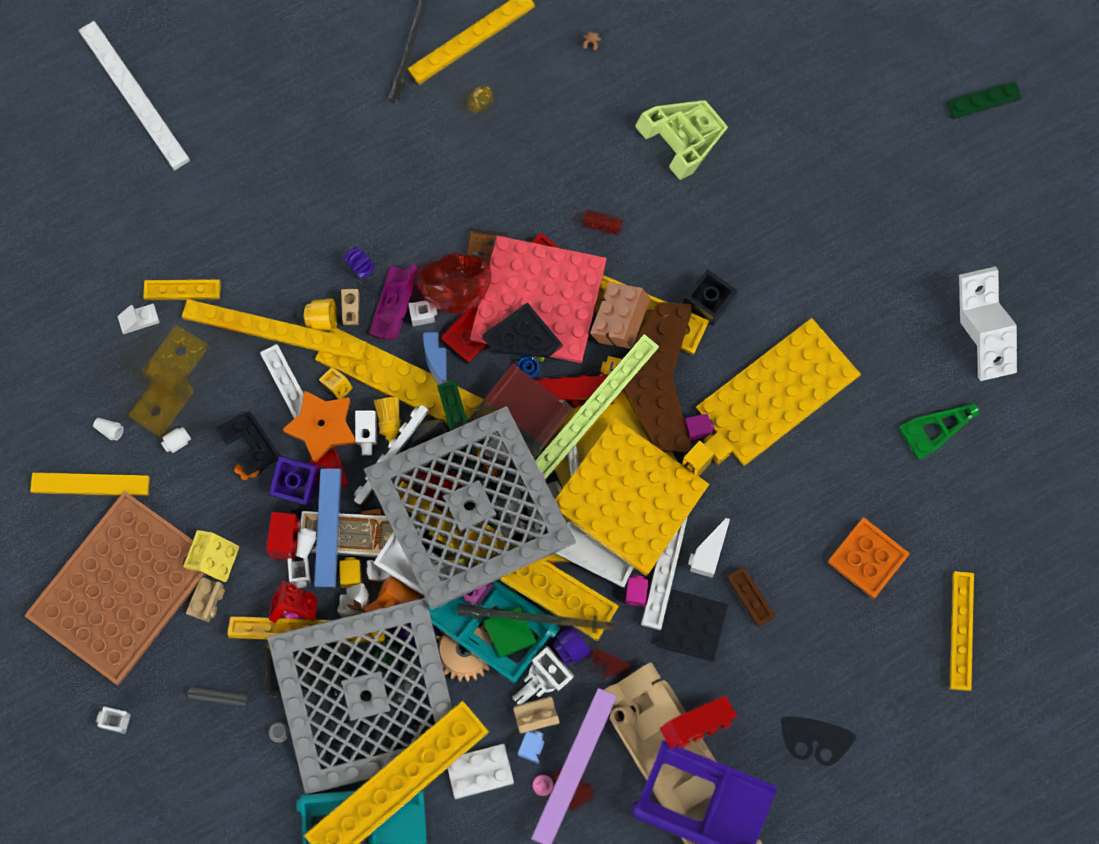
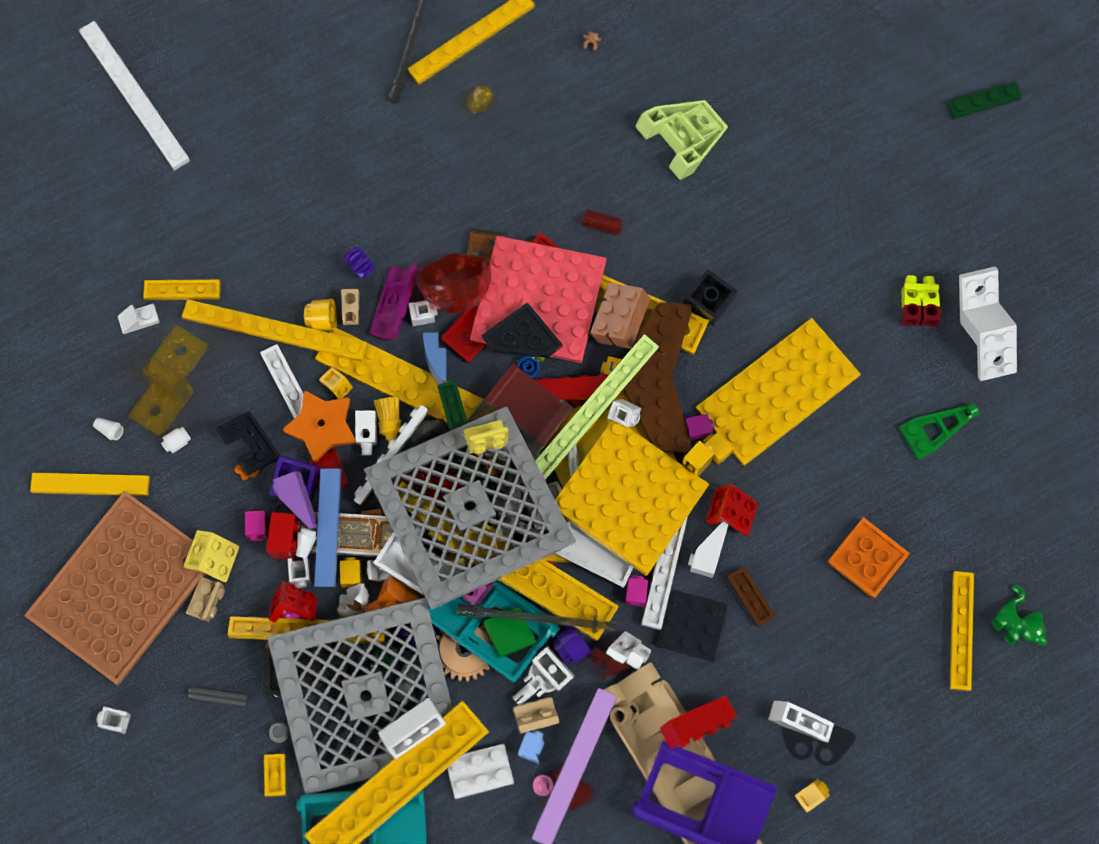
none -> dark pink brick [245,511,267,541]
none -> yellow plate [264,754,286,797]
none -> medium lavender slope [273,472,318,529]
none -> white brick [378,698,446,759]
none -> light yellow bracket [463,420,509,454]
none -> white plate [606,631,651,669]
none -> white window [607,399,641,427]
none -> red bracket [706,484,758,536]
none -> white slope [768,701,834,742]
none -> yellow bracket [795,779,830,812]
none -> hips [901,275,941,327]
none -> green animal [991,584,1048,646]

